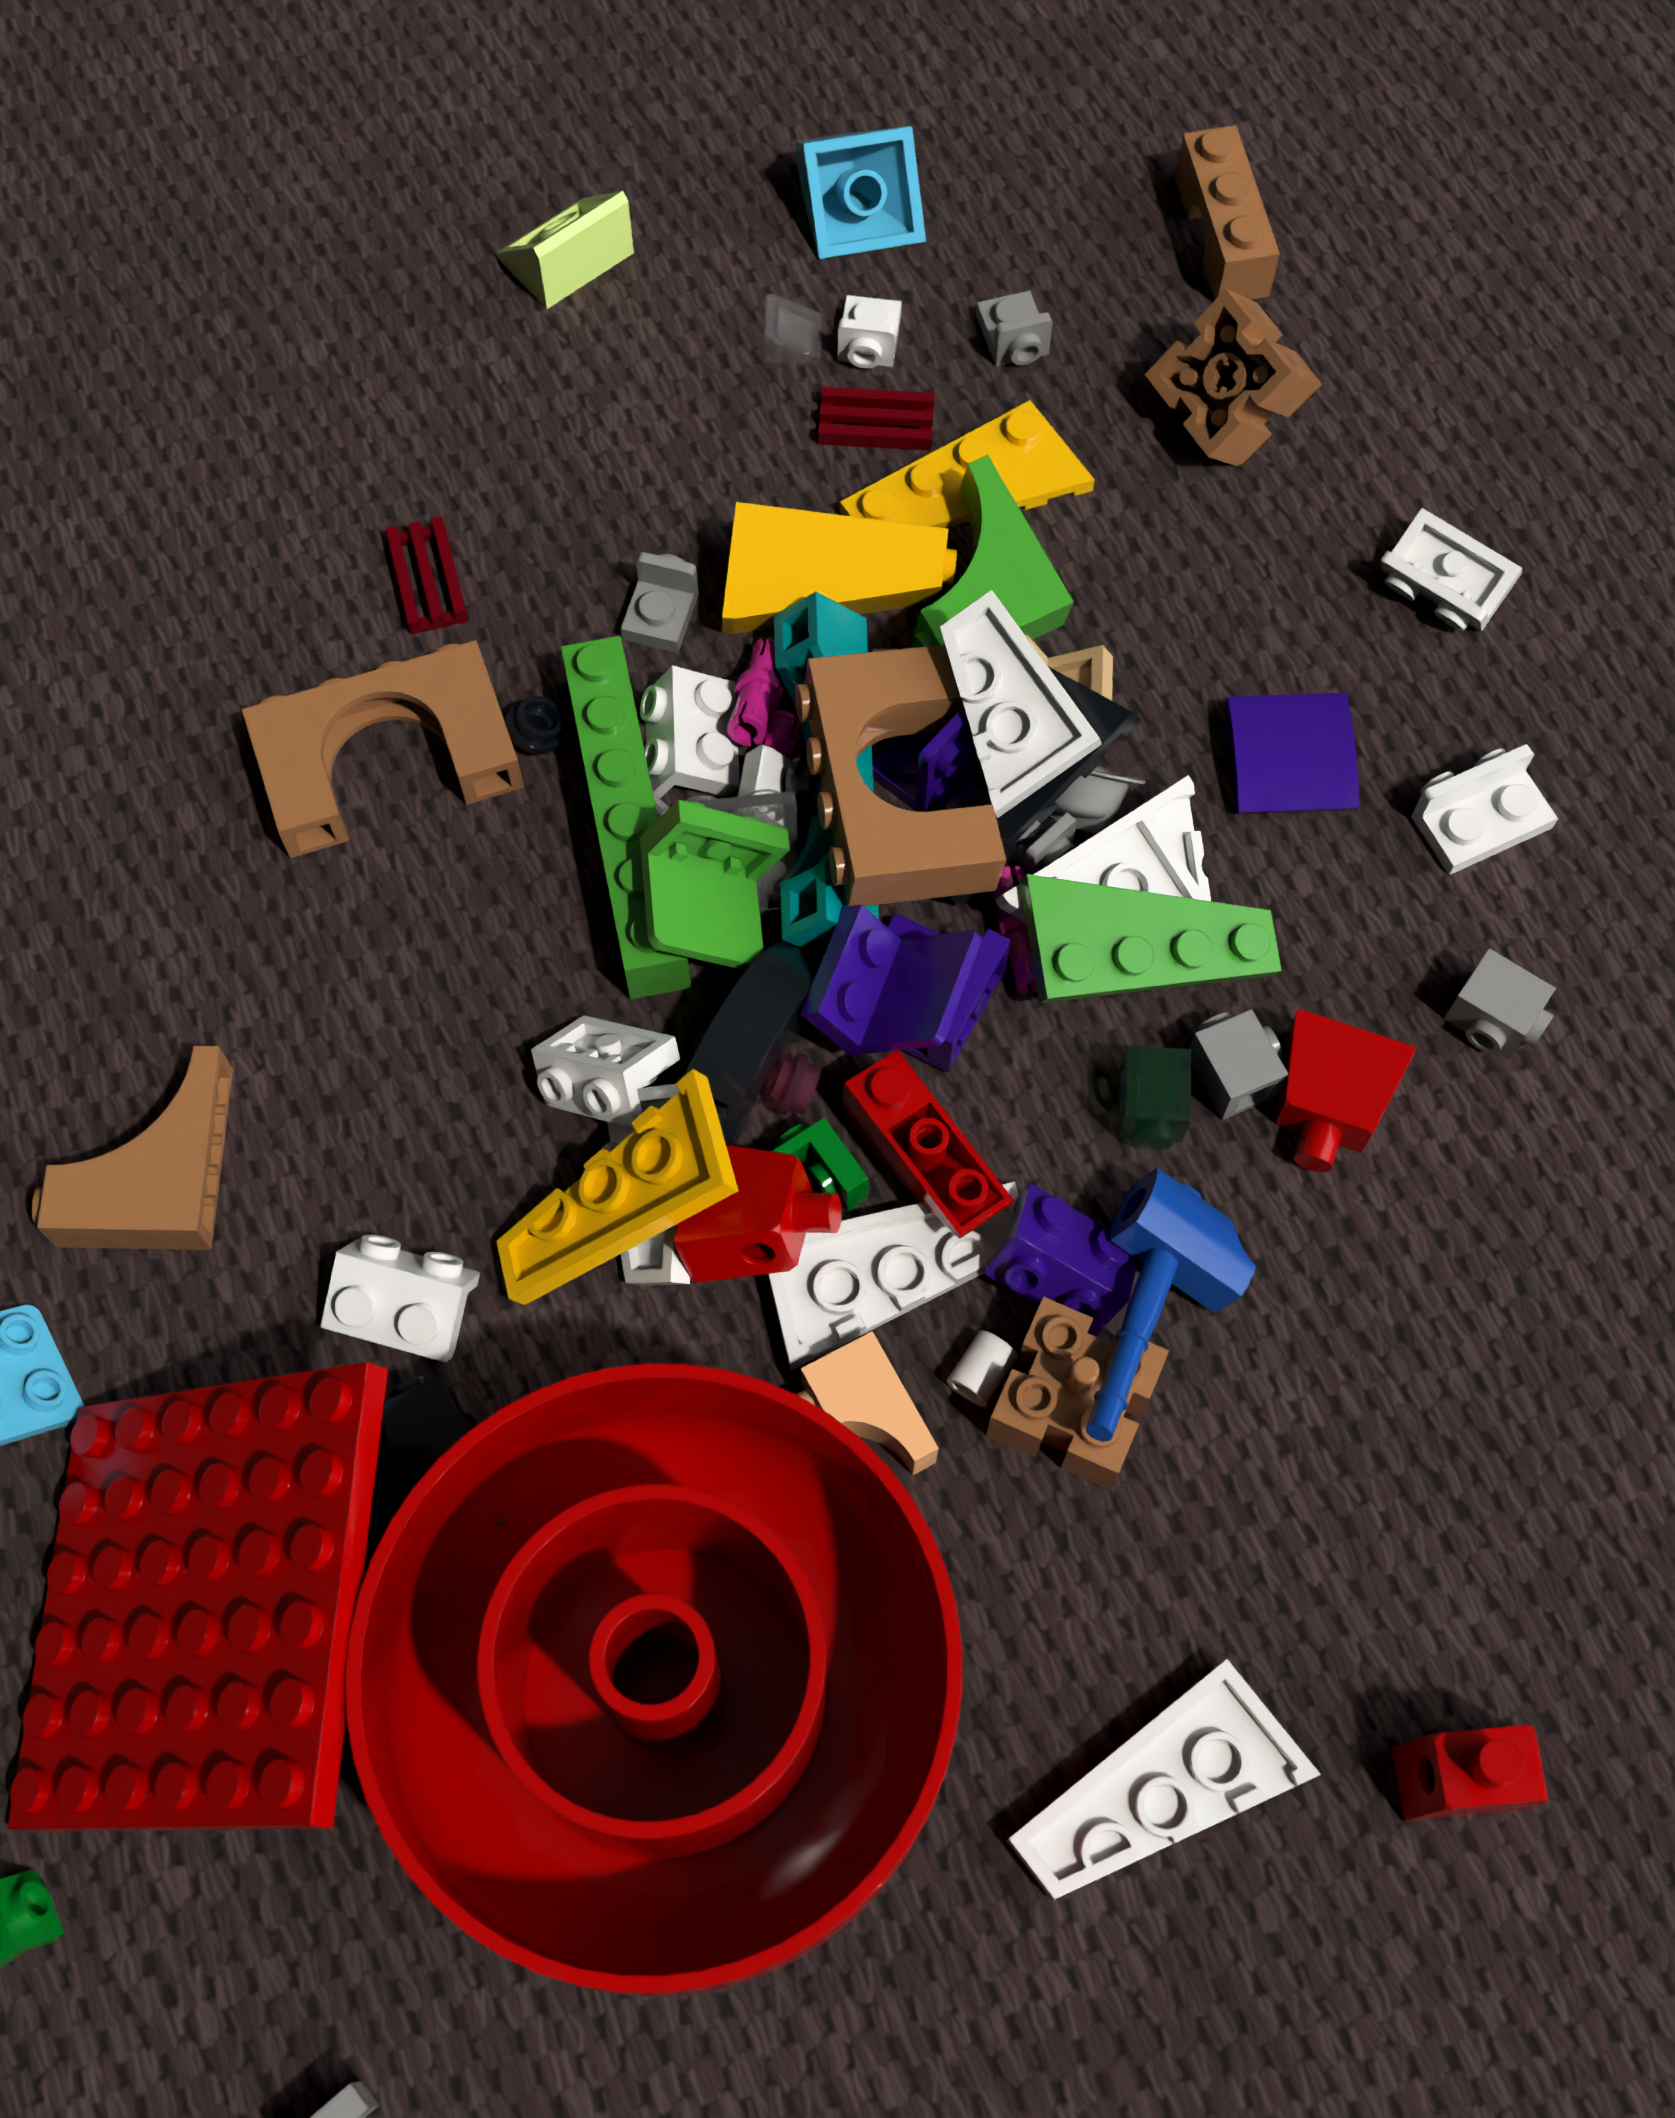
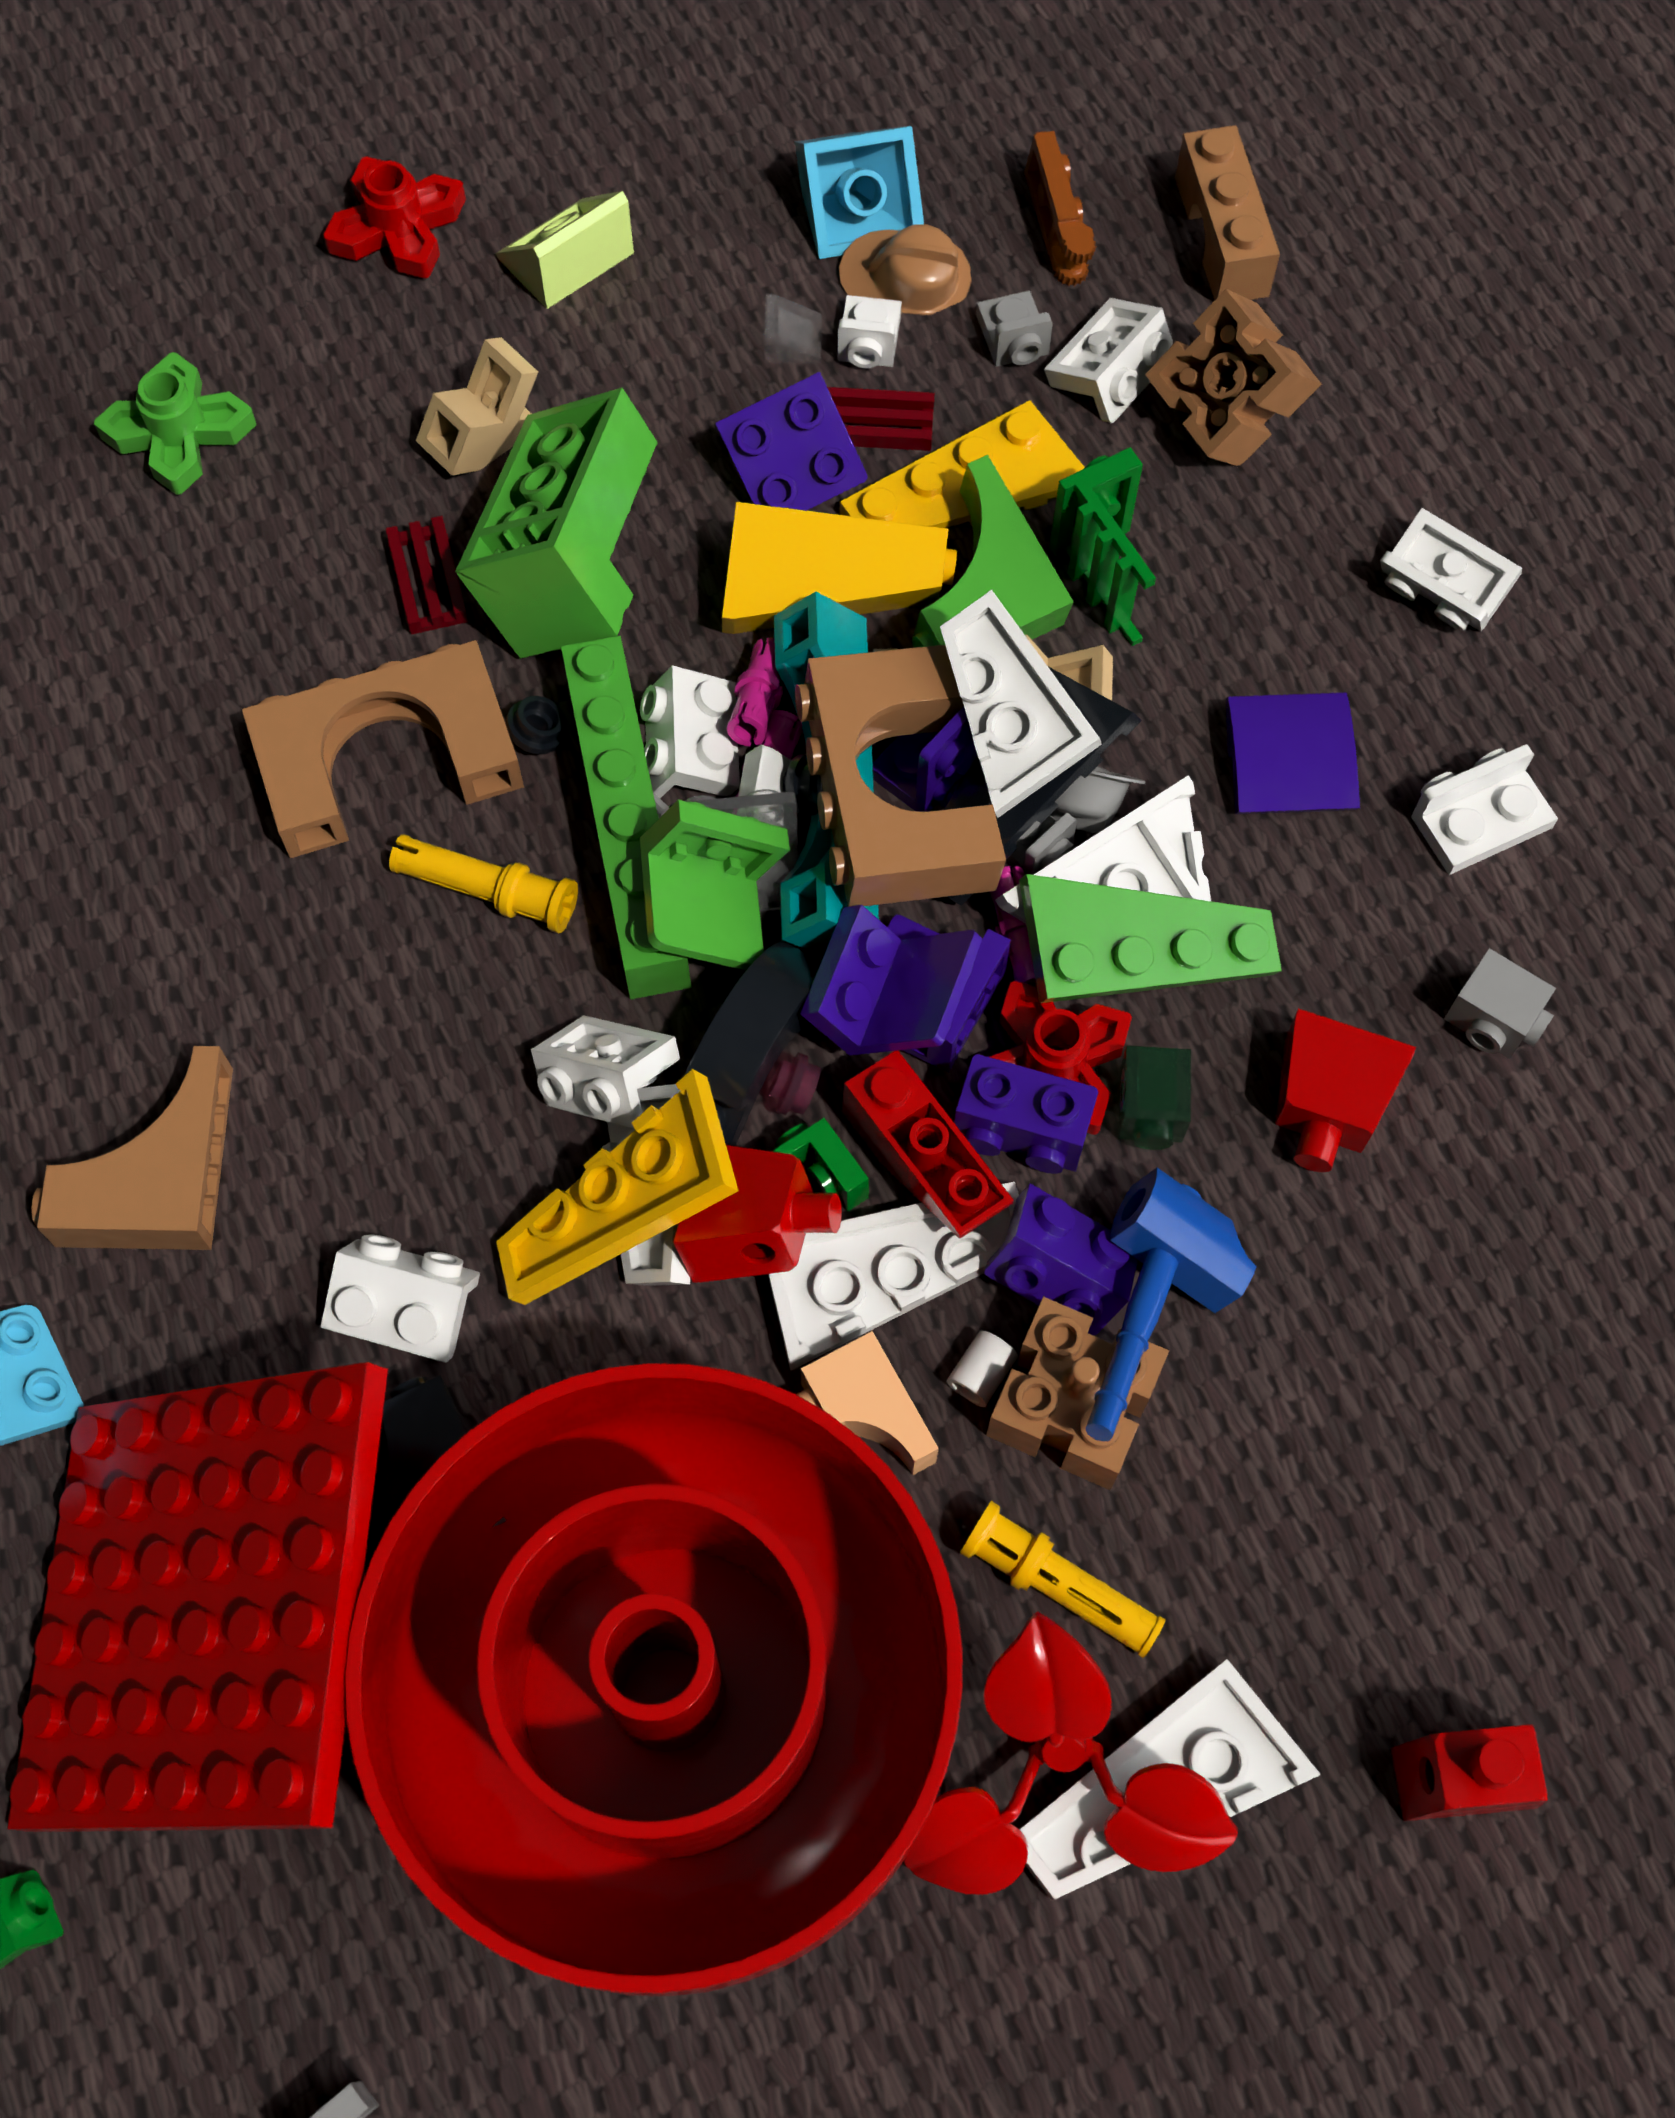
light grey bracket [621,552,699,653] -> none
light grey brick [1187,1009,1288,1120] -> none
none -> bright green plant [94,352,257,495]
none -> red plant [324,156,466,278]
none -> yellow pin [389,834,578,934]
none -> tan brick [416,337,538,476]
none -> bright green hinge [455,388,657,658]
none -> dark purple bracket [715,372,868,511]
none -> medium nougat piece [839,224,971,315]
none -> red plant [904,1612,1238,1895]
none -> dark purple bracket [954,1054,1098,1174]
none -> yellow pin [960,1501,1166,1658]
none -> red plant [990,981,1132,1135]
none -> dark orange hinge [1024,131,1096,286]
none -> white bracket [1044,298,1173,423]
none -> green plate [1049,447,1156,646]

